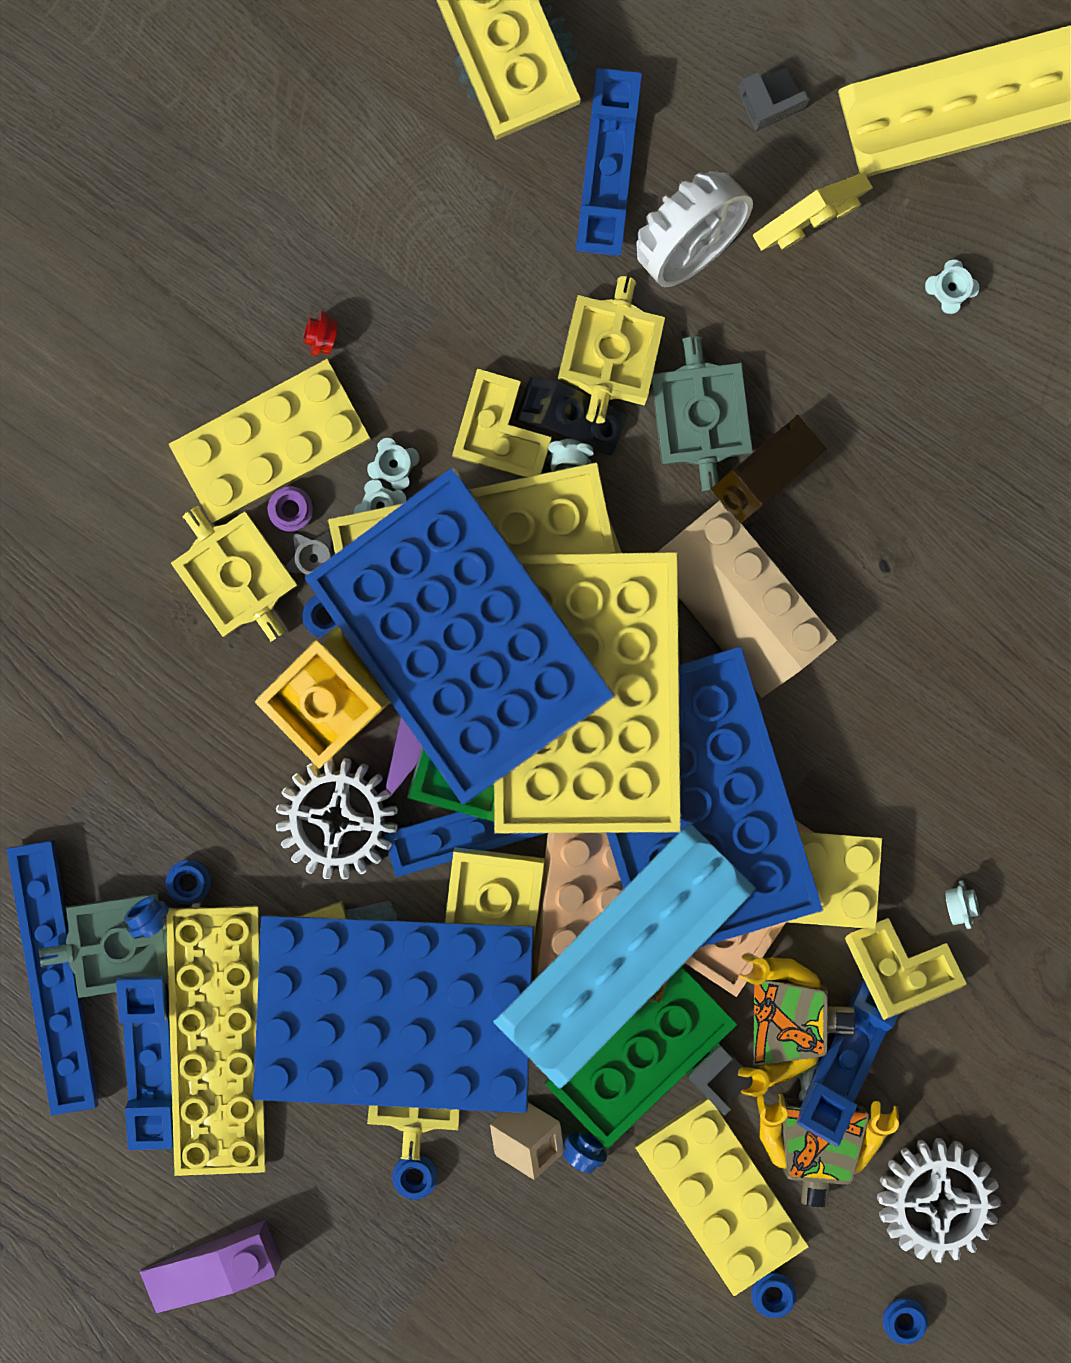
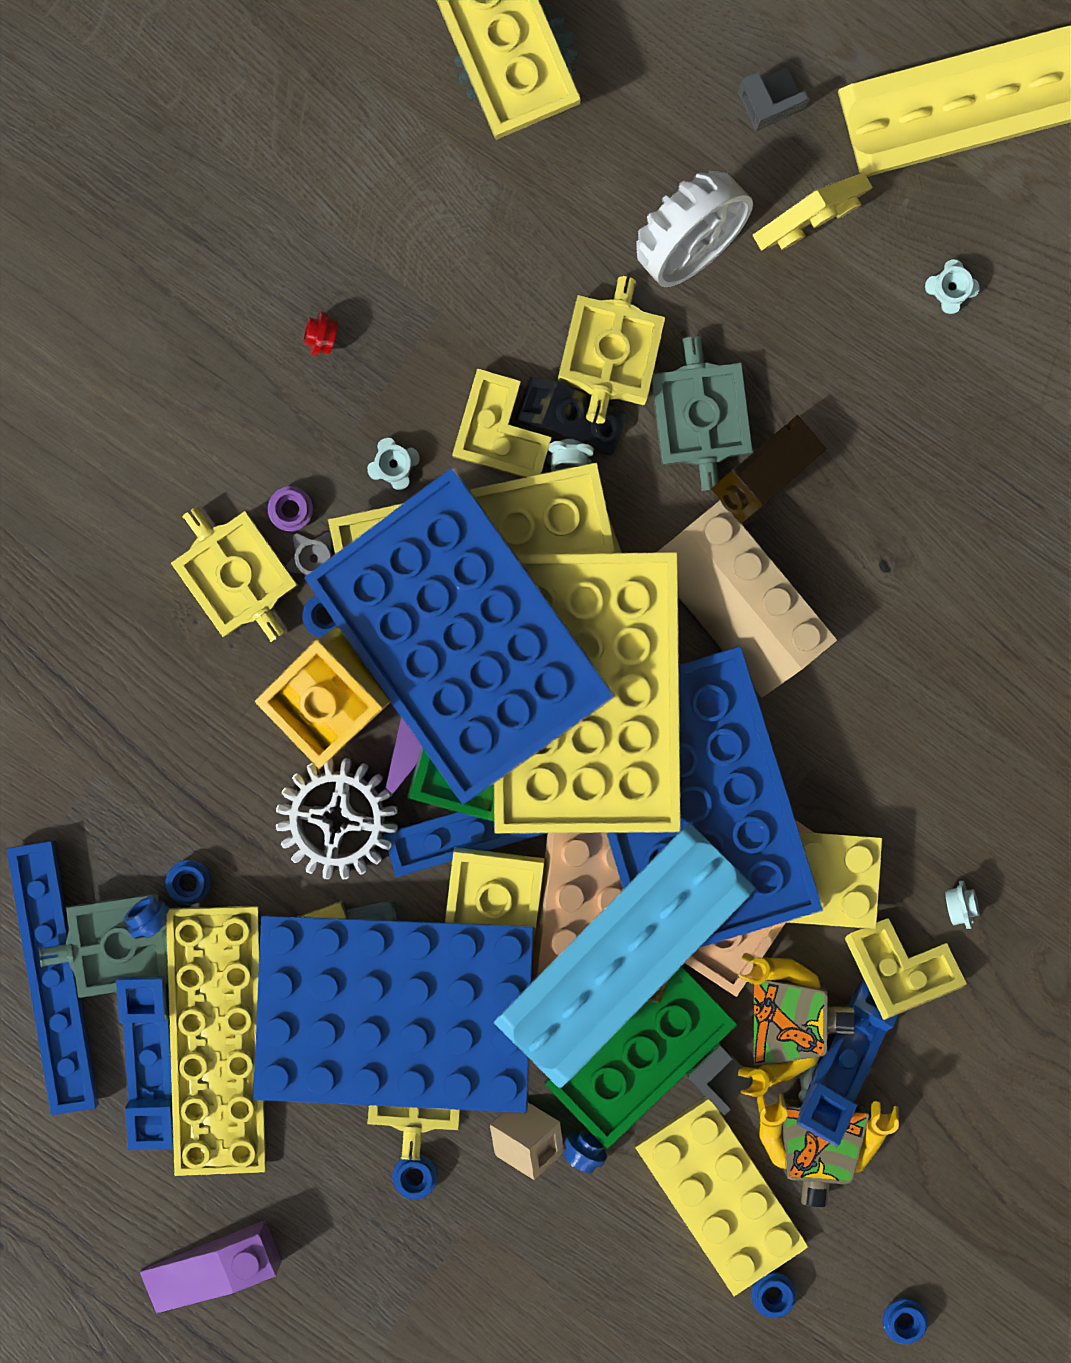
light yellow plate [169,359,371,524] -> none
light aqua plate [354,480,407,514] -> none
blue slope [576,68,642,257] -> none
white gear [877,1138,1001,1263] -> none

